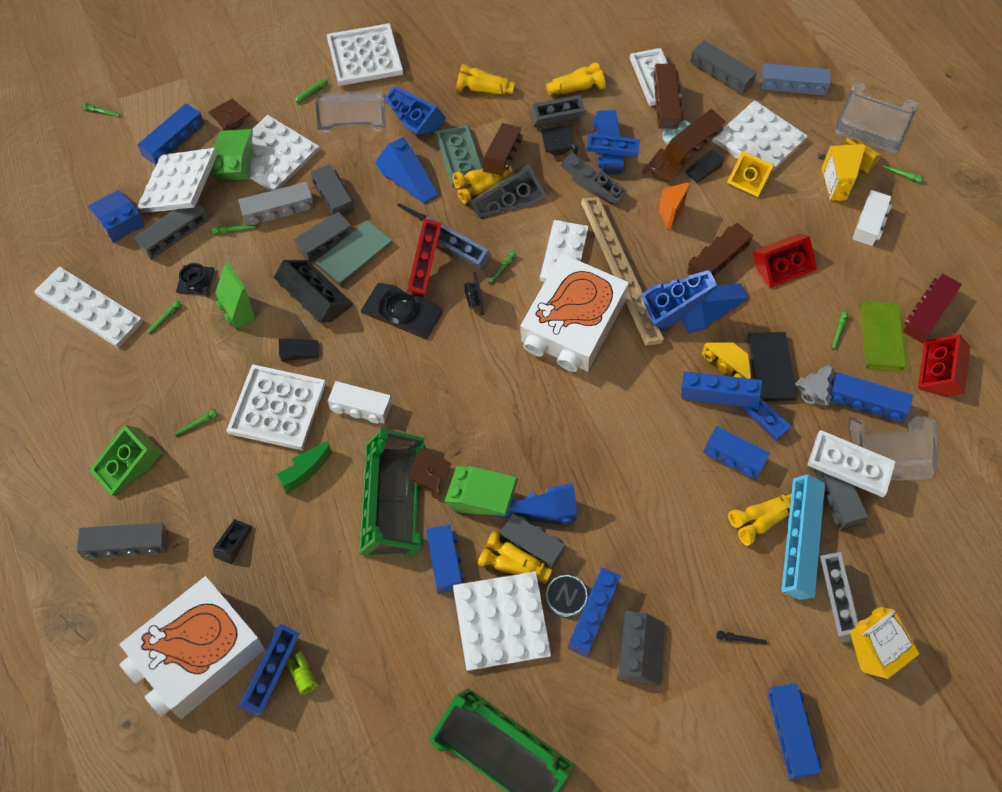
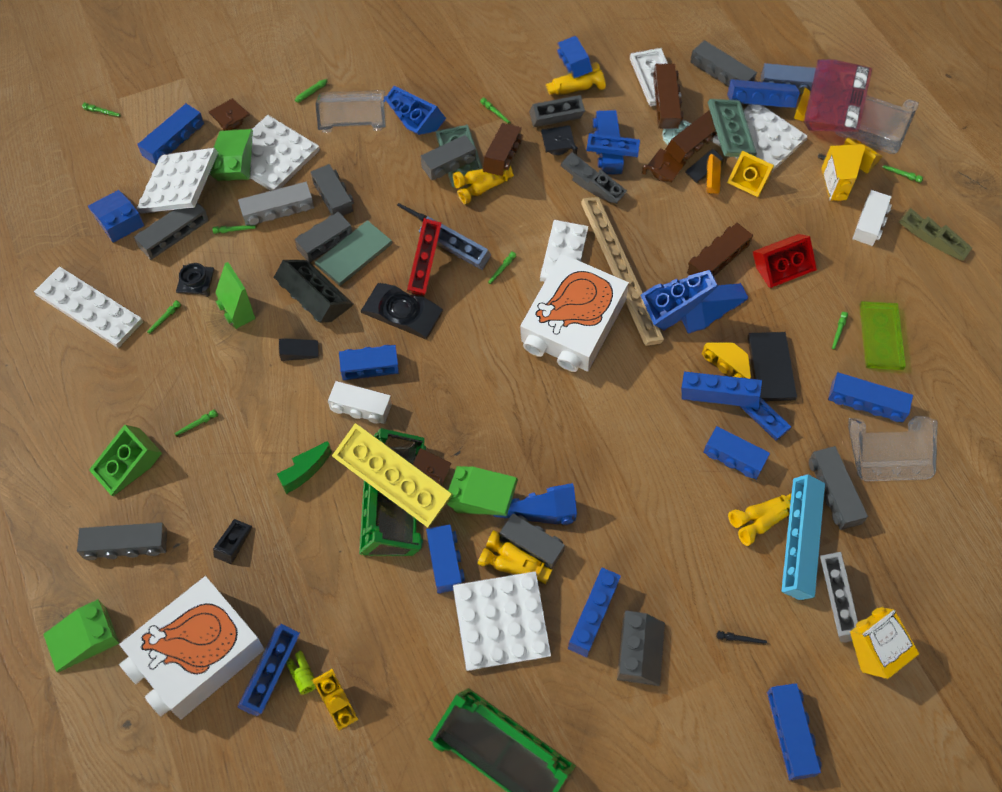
white plate [226,364,326,450] -> none
white plate [327,23,403,86] -> none
blue wedge [375,137,439,204] -> none
yellow piece [456,64,515,95] -> none
black hat [464,272,483,315] -> none
dark grey wedge [470,164,546,217] -> none
black tile [546,575,588,617] -> none
orange slope [659,183,690,231] -> none
light grey rock [795,365,835,406] -> none
white plate [807,430,896,497] -> none
dark red brick [903,273,962,343] -> none
red slope [918,334,970,396] -> none
none -> bright green slope [43,599,120,673]
none -> yellow slope [312,669,358,731]
none -> light yellow plate [332,423,453,528]
none -> blue brick [339,345,399,380]
none -> dark grey brick [421,135,476,181]
none -> bright green piece [480,98,510,124]
none -> blue brick [557,36,593,78]
none -> light orange slope [706,154,721,194]
none -> sand green tile [708,99,757,157]
none -> blue brick [727,79,800,108]
none -> yellow slope [794,88,819,123]
none -> clear pink slope [804,60,872,132]
none -> olive slope [899,208,972,261]

